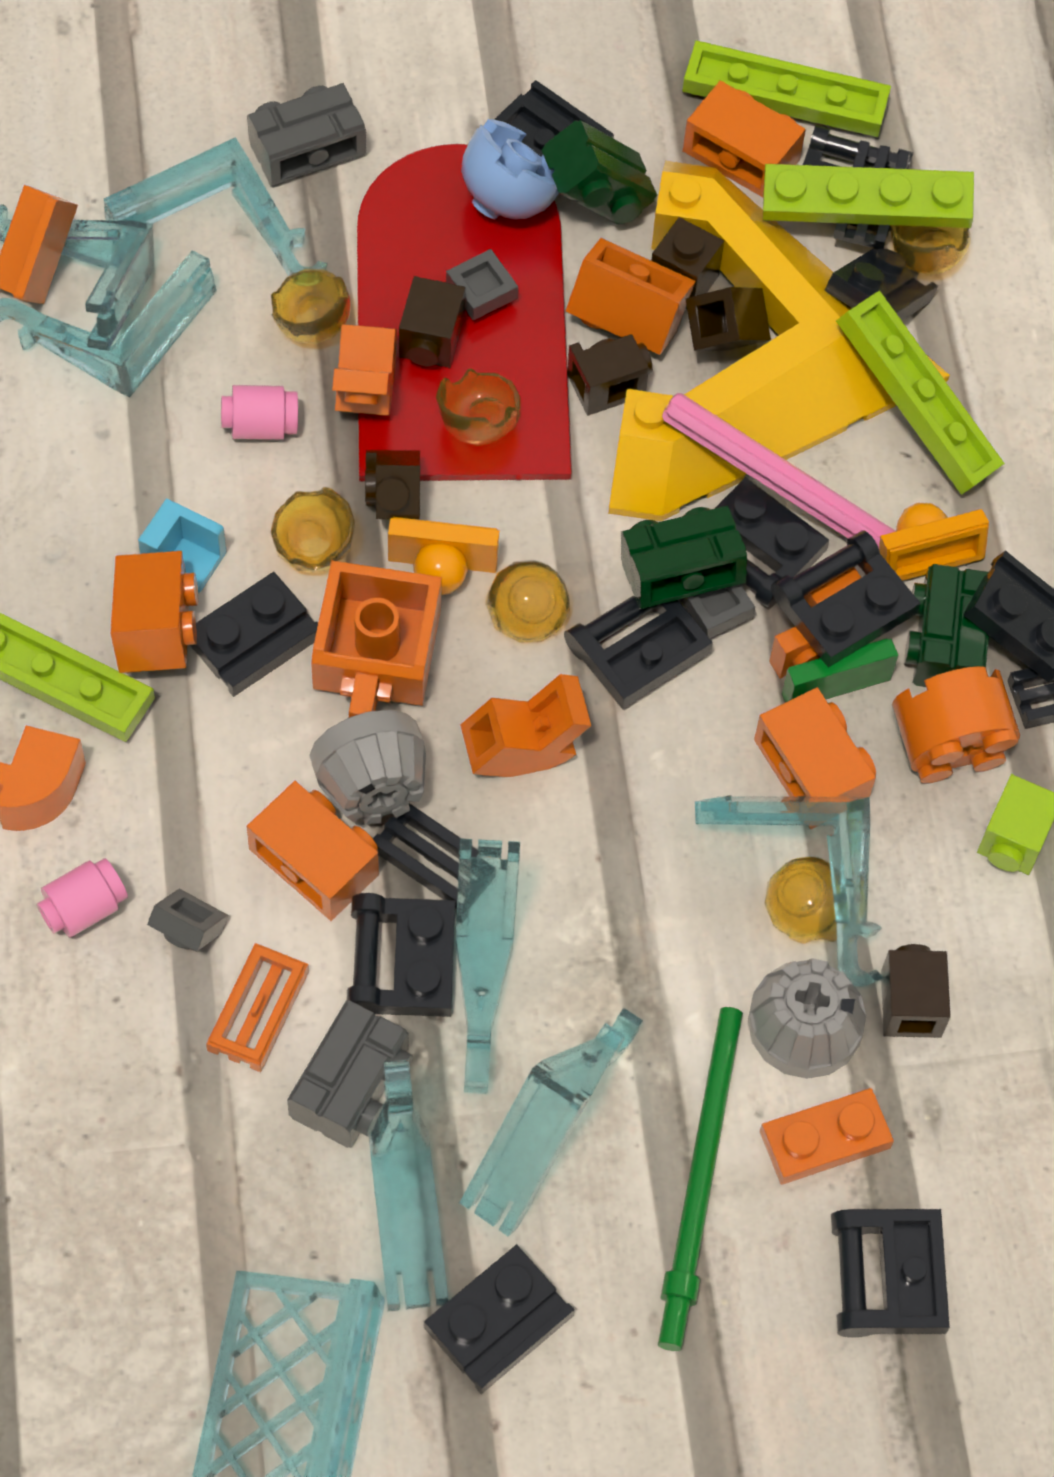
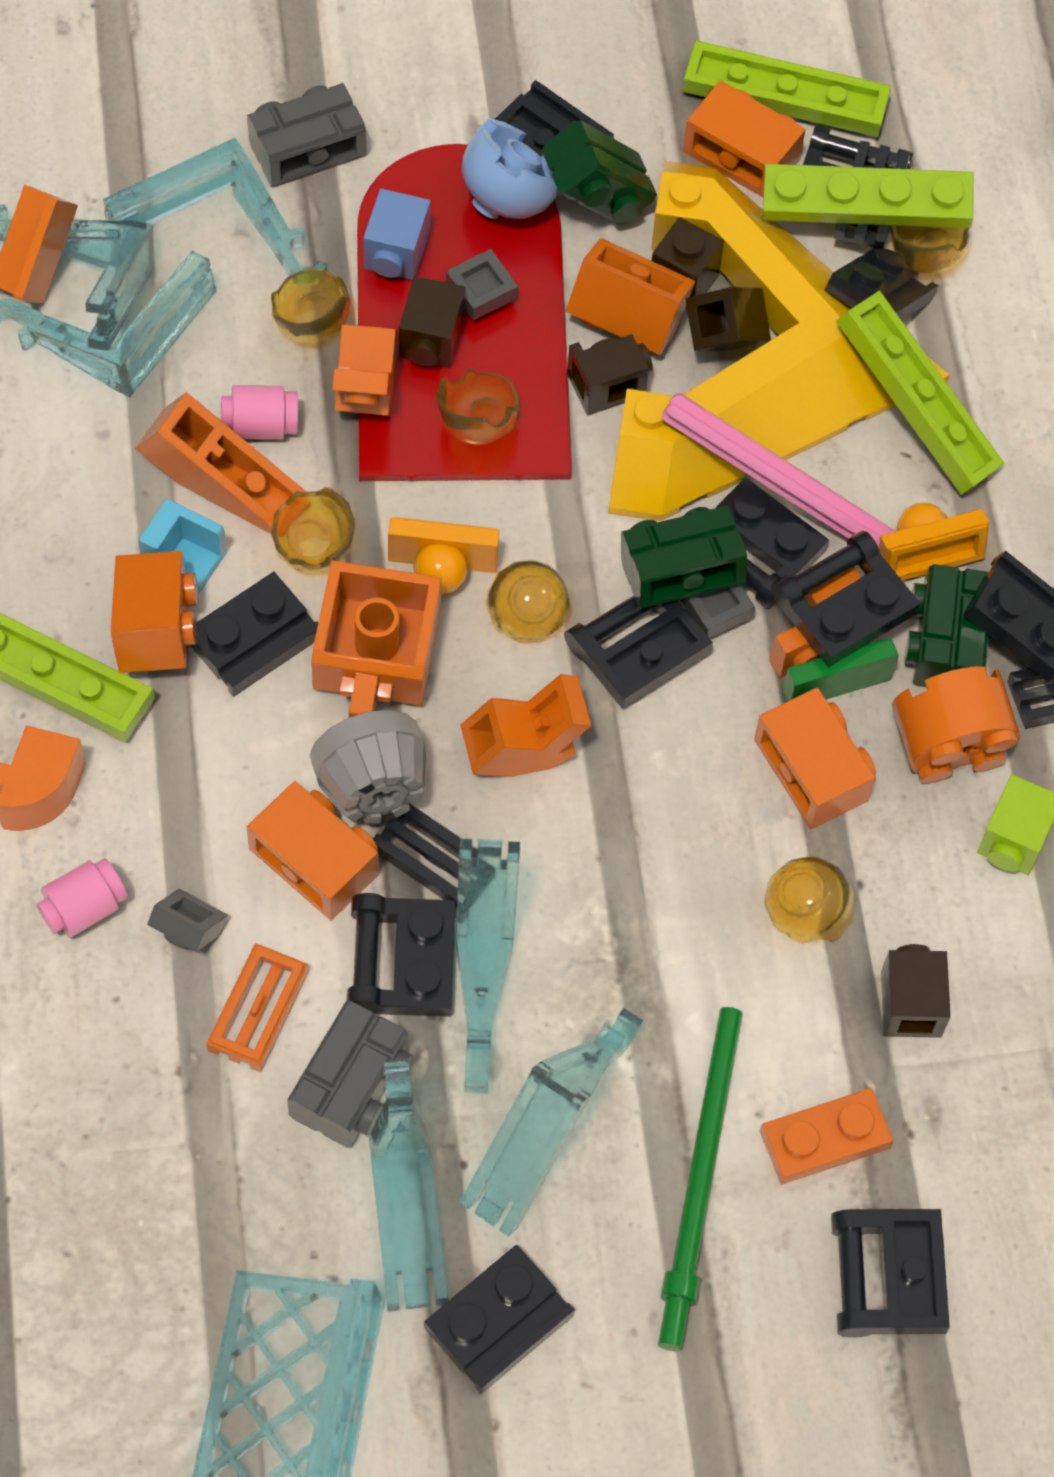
dark brown brick [365,450,420,519] -> none
clear light blue hinge [695,795,884,986] -> none
light grey piece [748,958,866,1079] -> none
none -> orange slope [135,392,311,538]
none -> medium blue brick [363,188,431,280]

